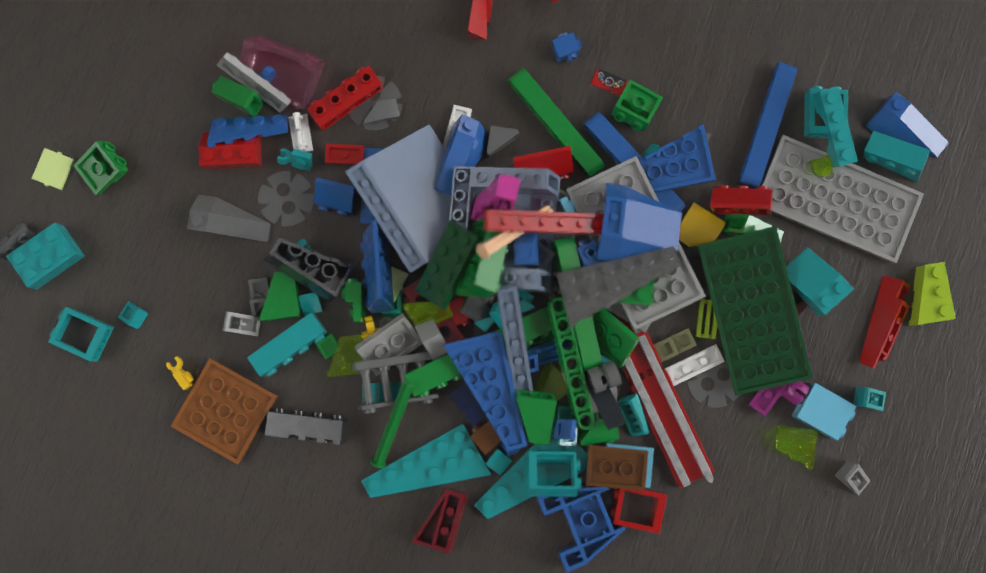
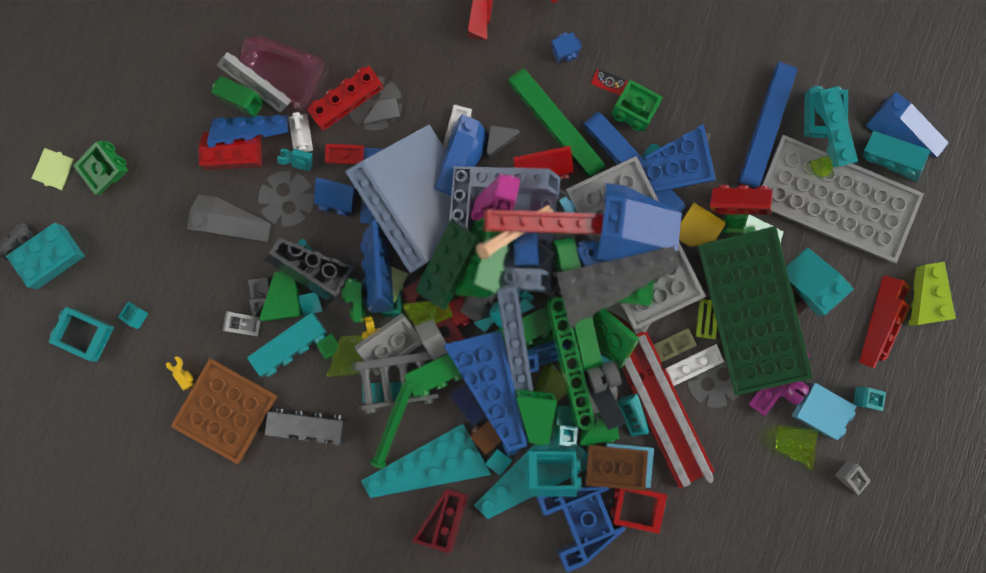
blue tile [259,66,277,83] -> none
blue tile [554,419,577,440] -> none

